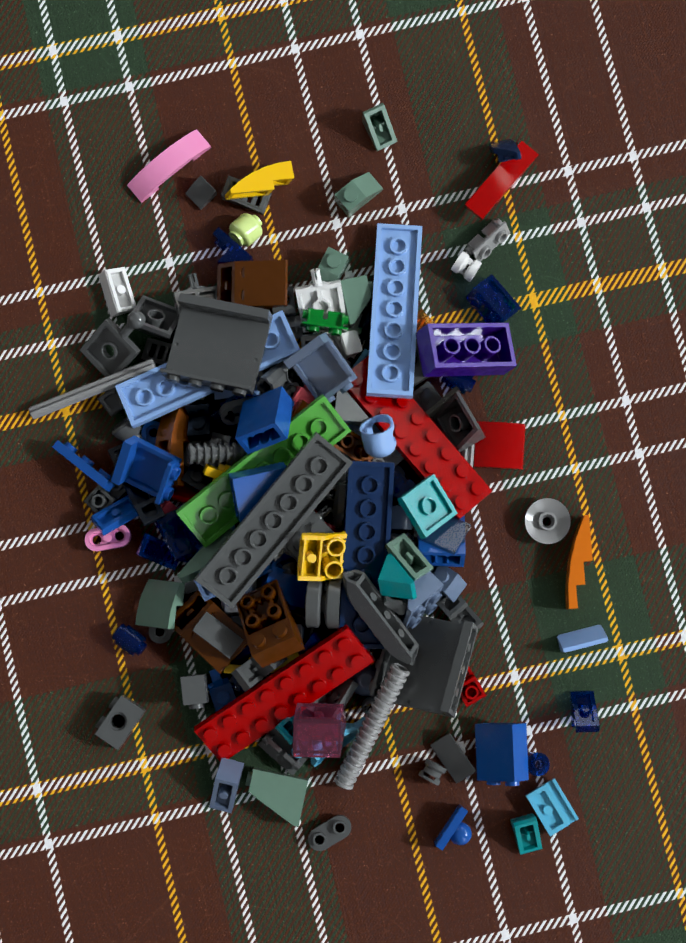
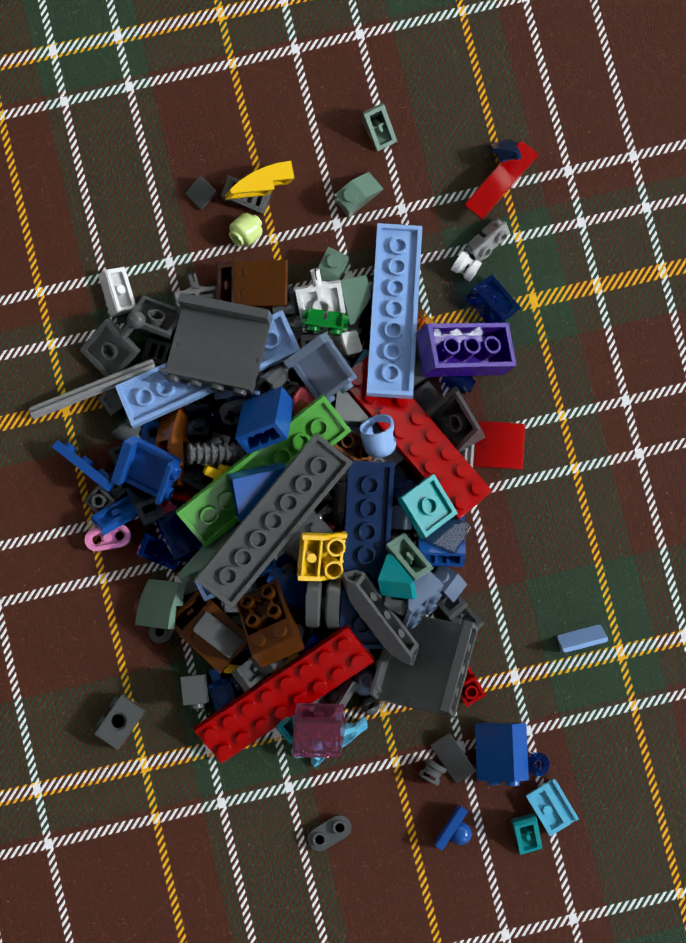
clear blue brick [112,624,147,657] -> none
bright pink slope [127,129,211,203] -> none
sand blue slope [209,758,244,814] -> none
clear blue slope [213,227,253,264] -> none
sand green slope [245,767,308,827] -> none
dark grey hinge [258,728,308,776] -> none
light grey piece [334,663,410,790] -> none
light grey dish [525,498,571,544] -> none
orange slope [565,515,593,609] -> none
clear blue slope [570,691,600,733] -> none

